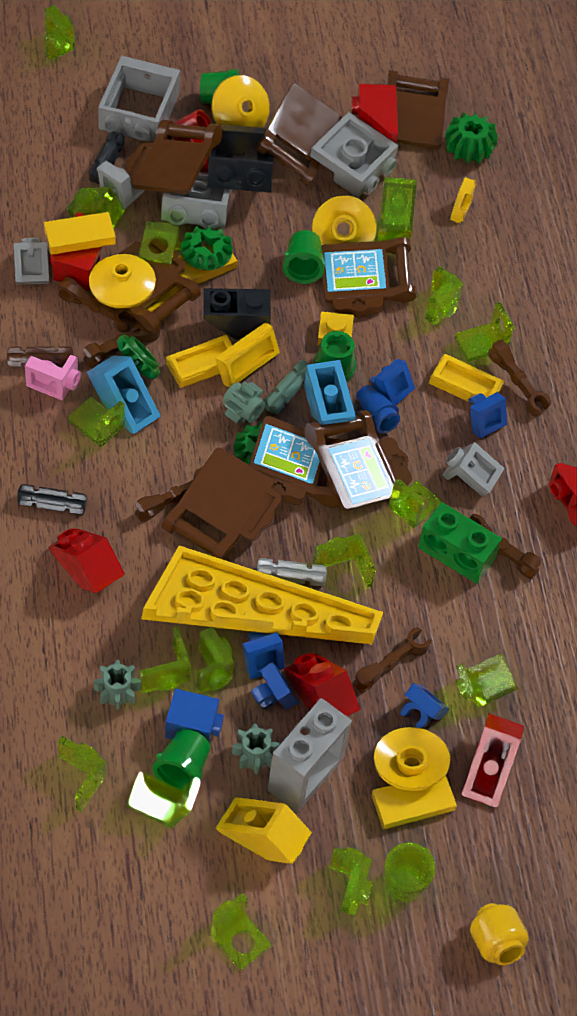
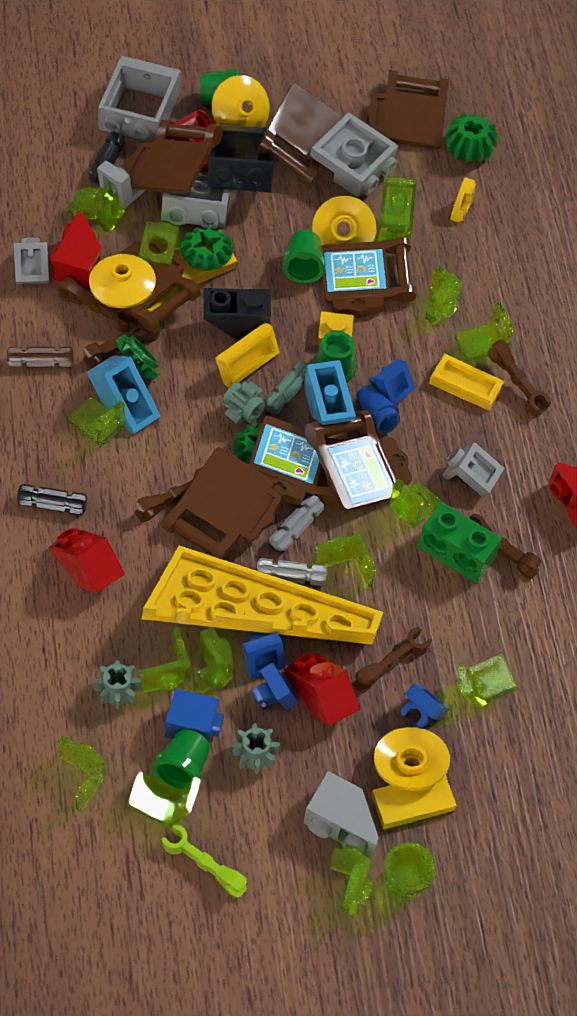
bright pink bracket [25,355,81,401] -> none
clear neon green bracket [44,5,75,60] -> none
yellow tile [44,212,116,255] -> none
yellow tile [166,334,233,389] -> none
clear neon green bracket [210,893,271,970] -> none
yellow slope [216,797,312,864] -> none
light grey window [267,698,352,813] -> none
red slope [351,84,398,143] -> none
slope [461,713,524,808] -> none
blue tile [469,392,507,439] -> none
yellow head [470,903,529,965] -> none
none -> lime piece [162,824,247,898]
none -> light grey axle [269,495,324,552]
none -> light grey slope [303,771,379,860]

